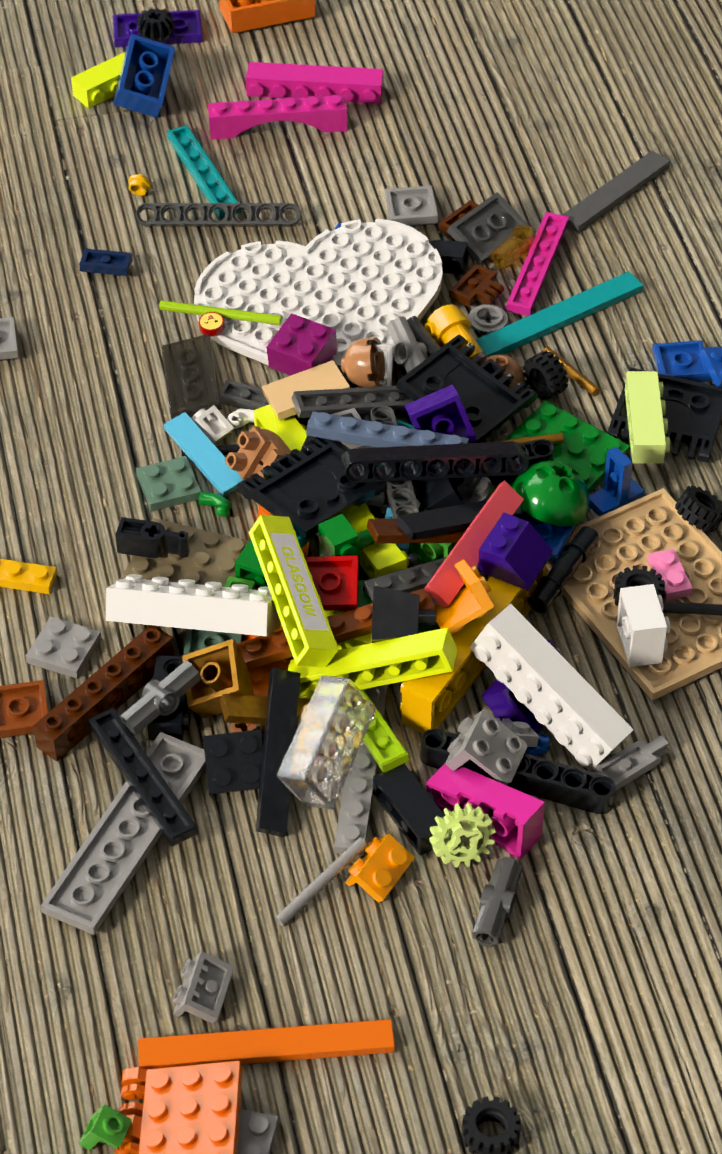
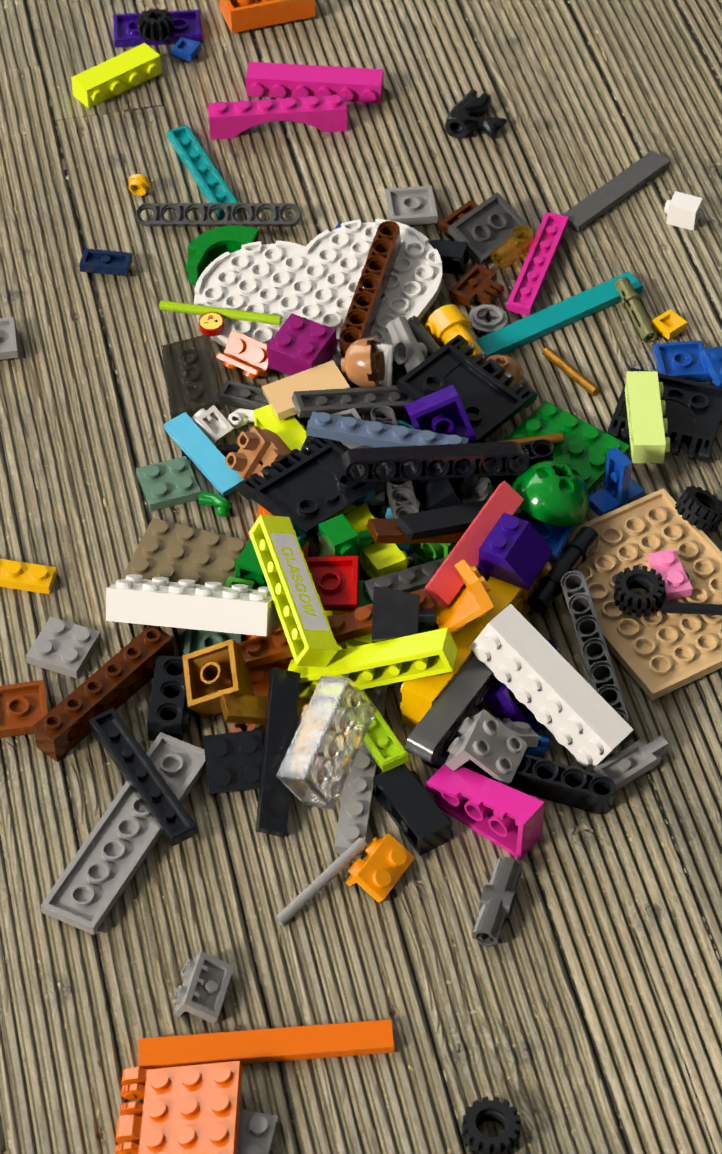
bright green bracket [79,1104,132,1150] -> none
blue brick [113,34,175,118] -> none
black piece [115,517,190,558] -> none
dark grey piece [119,660,202,735] -> none
yellowish green gear [429,803,496,867] -> none
black tyre [523,350,569,400] -> none
white brick [616,584,670,667] -> none
none -> blue plate [171,37,201,62]
none -> green arch [186,226,259,285]
none -> bracket [216,330,271,379]
none -> reddish brown beam [339,221,400,358]
none -> dark grey beam [405,654,498,763]
none -> black piece [445,89,507,138]
none -> dark grey beam [561,571,633,744]
none -> olive pin [615,277,658,343]
none -> yellow plate [652,309,688,340]
none -> white brick [664,191,703,231]

